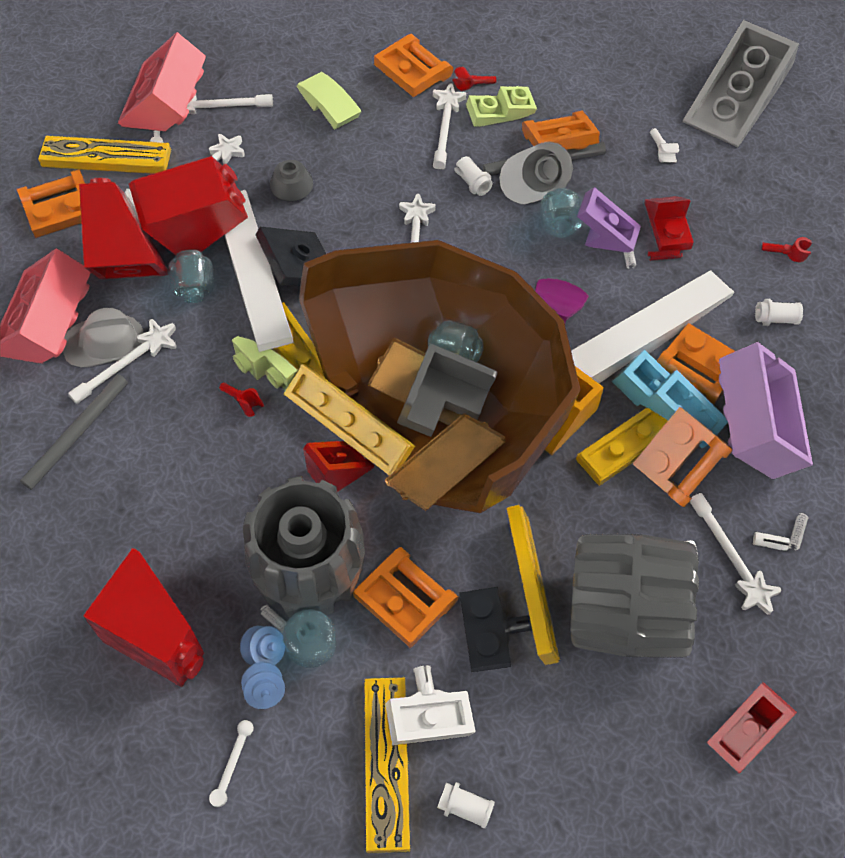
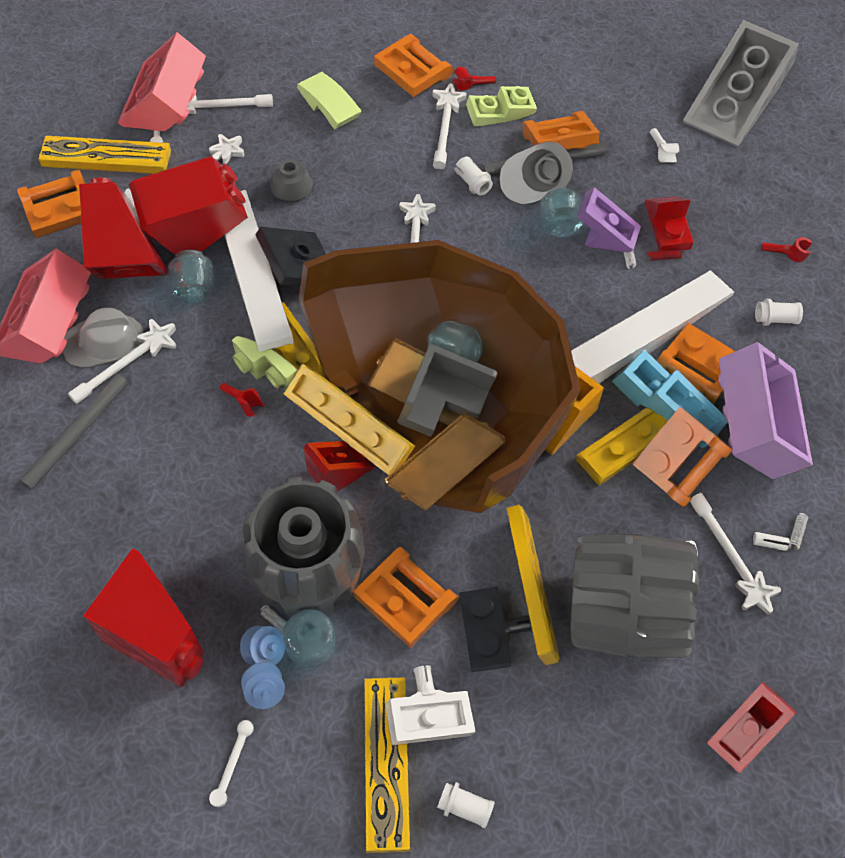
magenta piece [535,278,589,324] -> none

